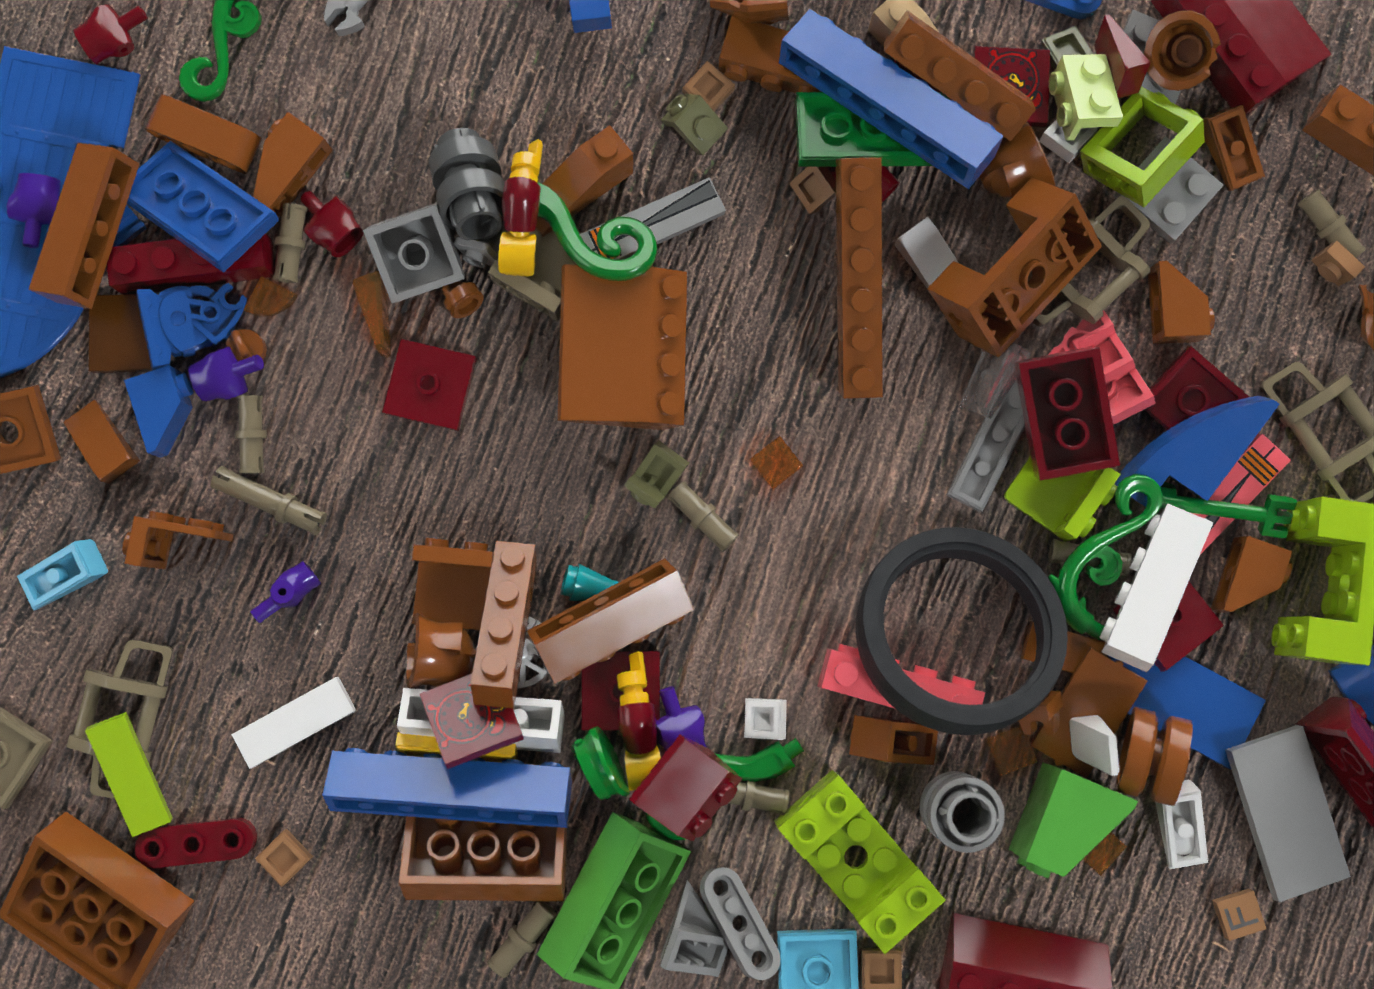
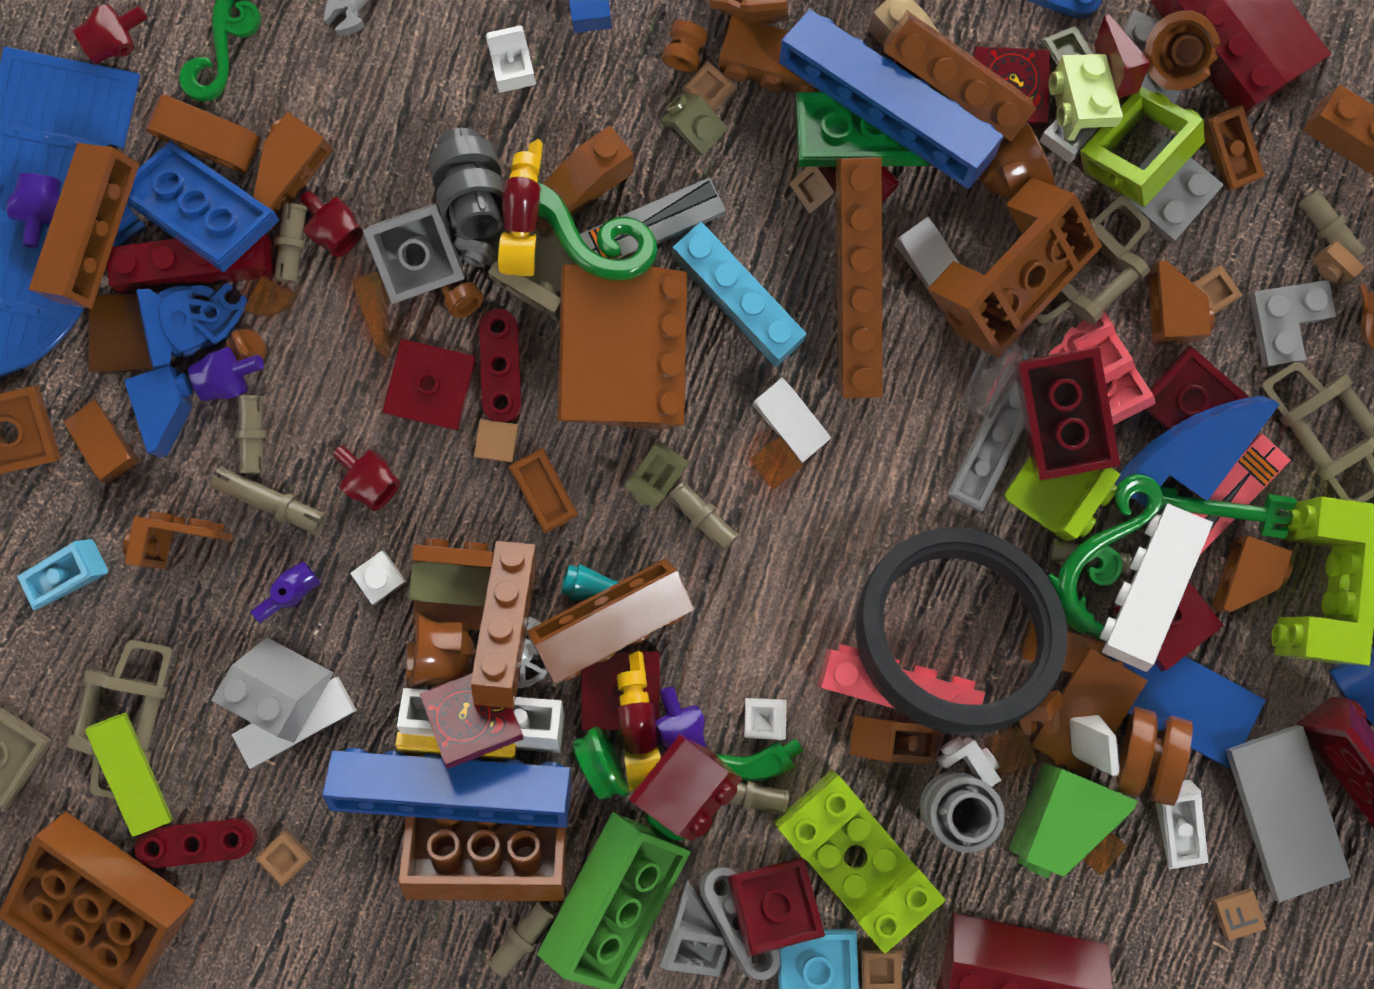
none -> light grey slope [211,638,334,743]
none -> dark red piece [333,445,401,511]
none -> white plate [350,551,407,605]
none -> olive slope [409,561,491,607]
none -> medium nougat tile [474,419,519,463]
none -> dark red plate [479,309,522,423]
none -> white bracket [486,26,536,93]
none -> dark orange tile [509,448,579,534]
none -> dark orange wheel [661,20,708,73]
none -> medium azure brick [673,222,807,368]
none -> dark red plate [727,858,825,957]
none -> white slope [752,377,831,463]
none -> white bracket [936,736,1001,787]
none -> medium nougat tile [1193,265,1243,315]
none -> light grey plate [1249,280,1336,368]

